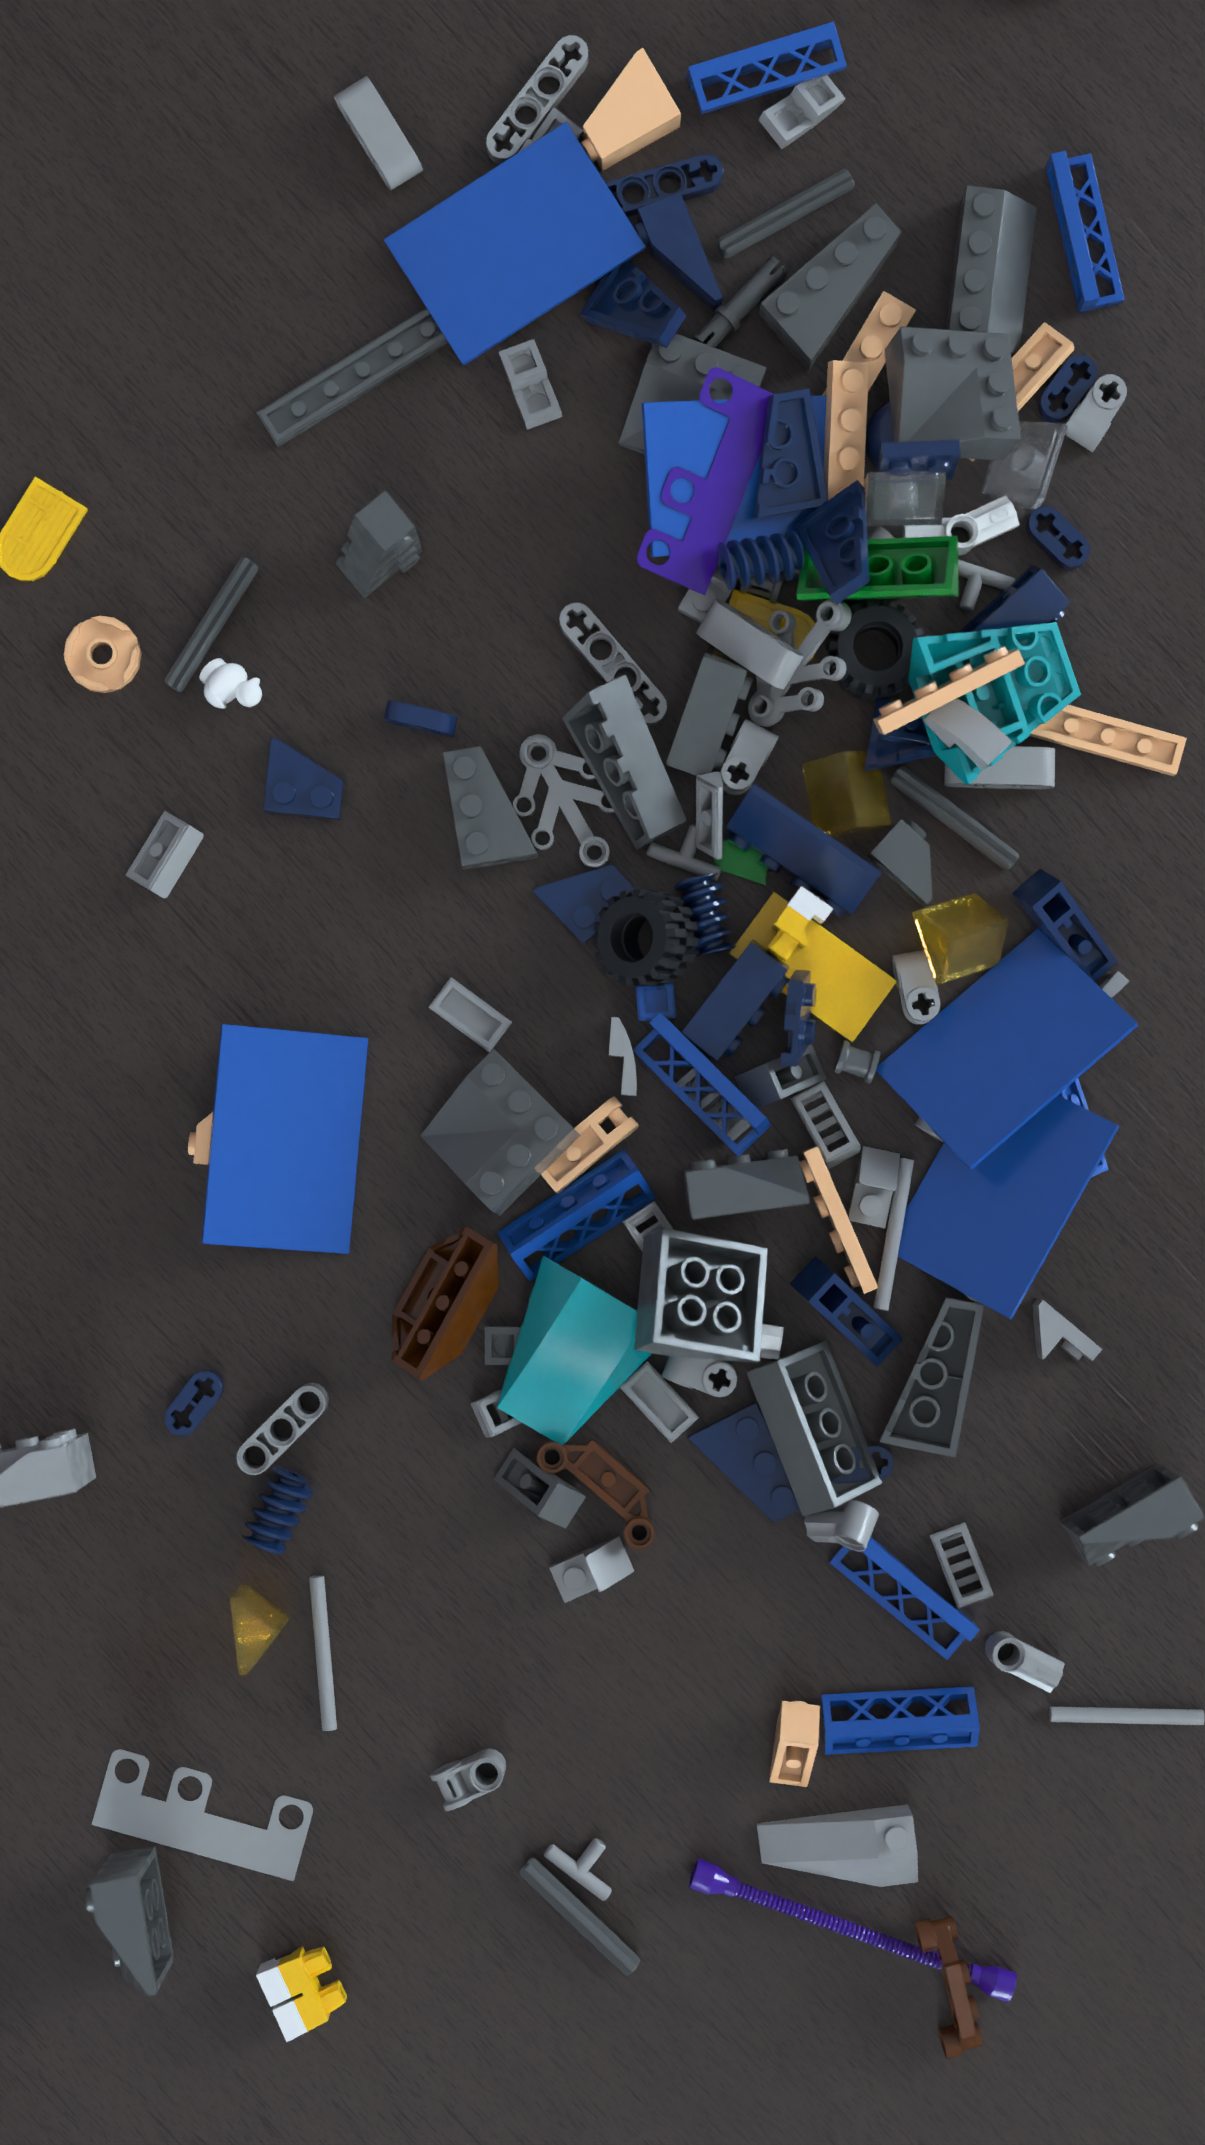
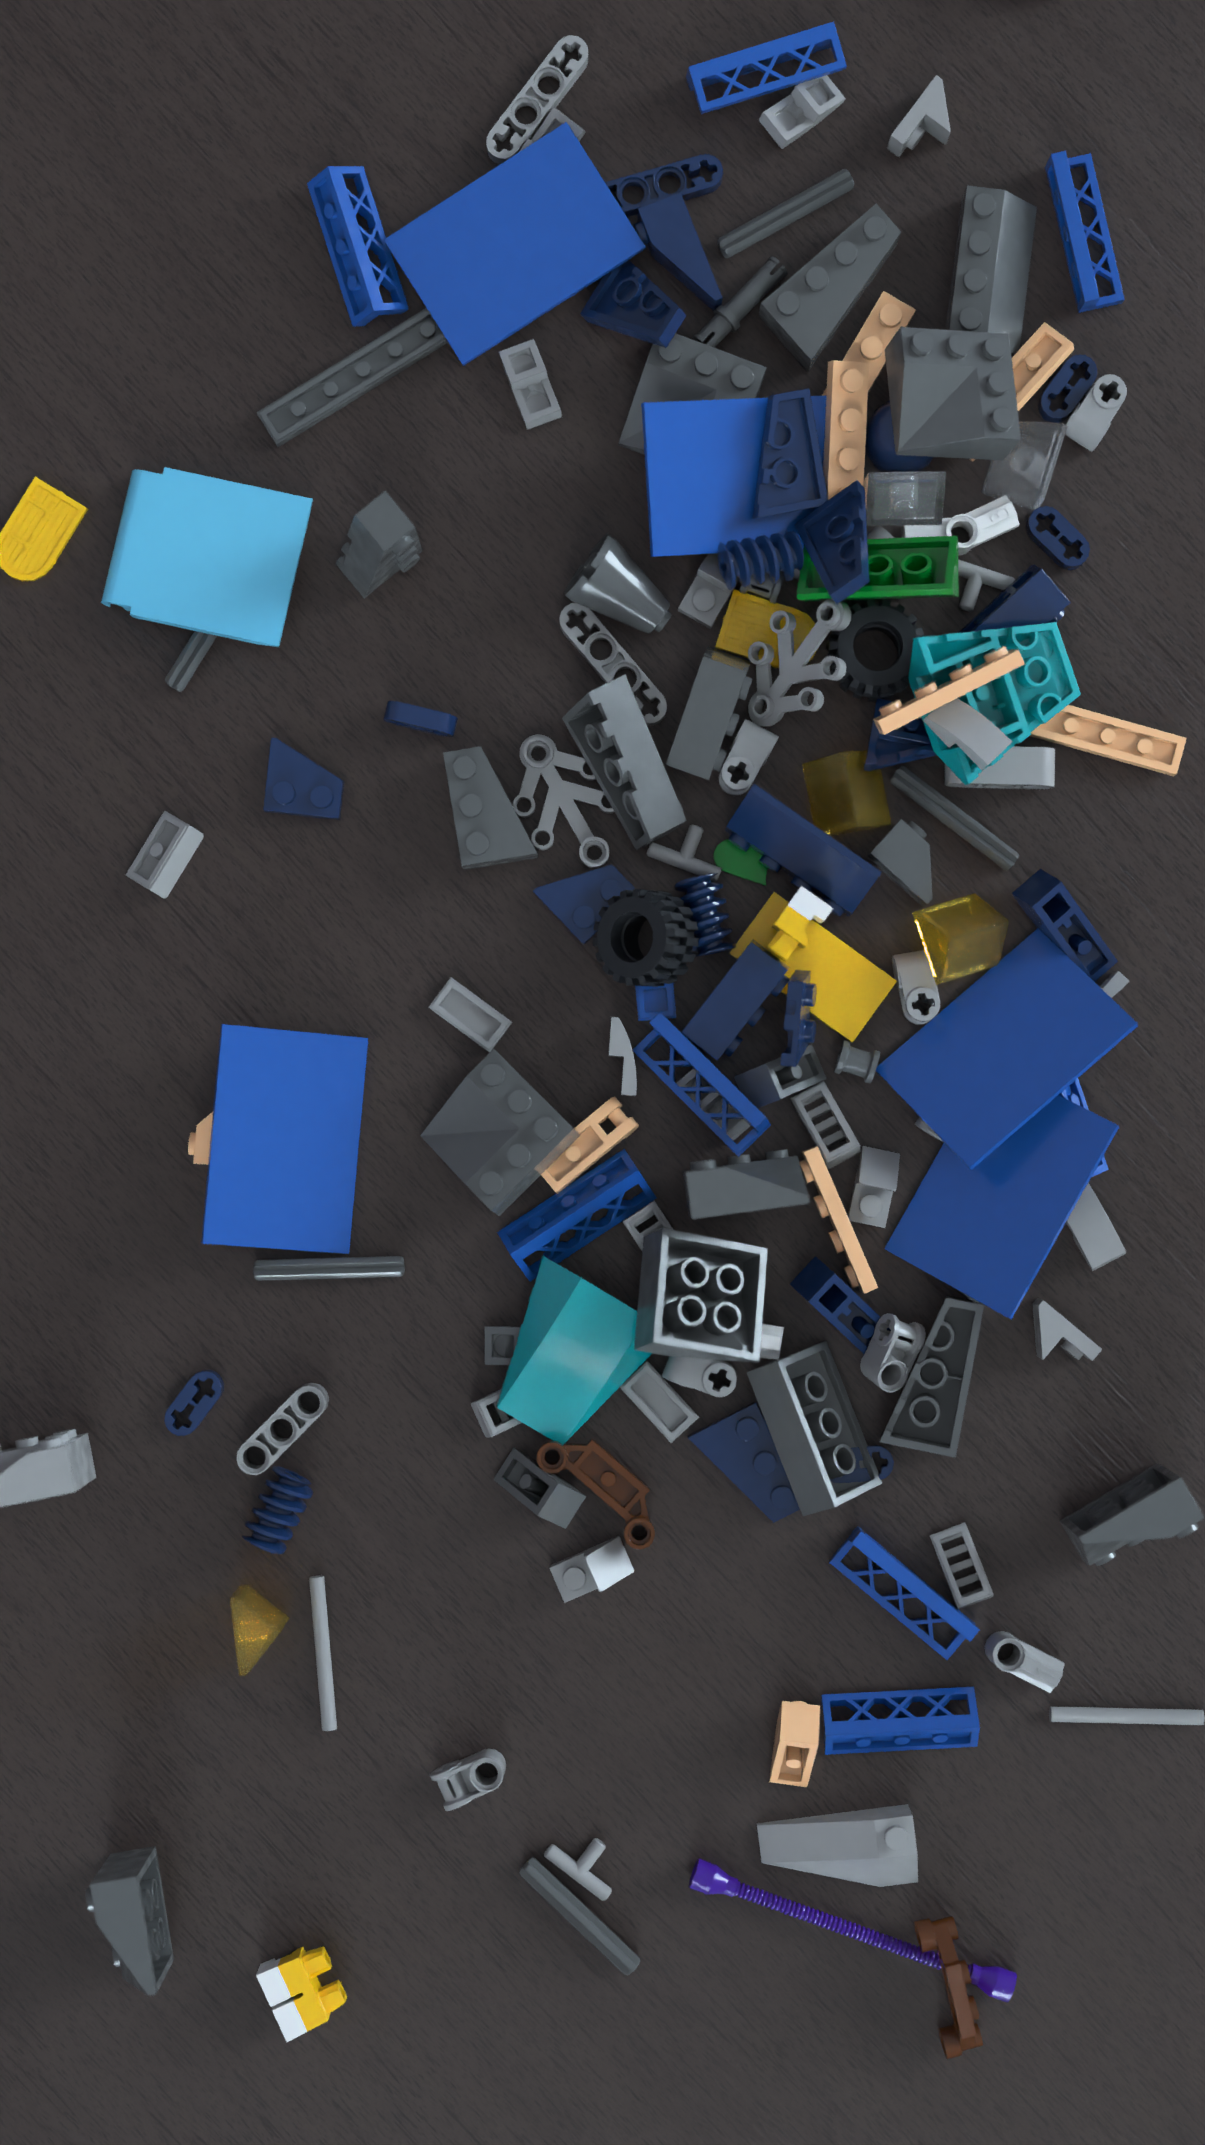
light nougat tile [64,616,142,693] -> none
light grey piece [91,1749,313,1881] -> none
white animal [199,658,262,709] -> none
light grey beam [334,76,423,191] -> none
reddish brown wedge [392,1227,499,1381] -> none
light nougat slope [580,48,681,171] -> none
dark purple piece [637,367,774,595] -> none
light grey beam [696,599,804,690] -> none
light grey slope [696,771,723,860] -> none
light grey piece [804,1500,879,1551] -> none
light grey bar [873,1158,914,1311] -> none
dark blue wing [878,440,961,480] -> none
none -> medium azure piece [101,467,313,647]
none -> dark grey axle [253,1256,405,1281]
none -> blue fence [307,166,409,327]
none -> dark grey cone [564,533,672,634]
none -> light grey piece [860,1313,926,1393]
none -> light grey slope [887,75,951,157]
none -> light grey slope [1066,1182,1126,1271]

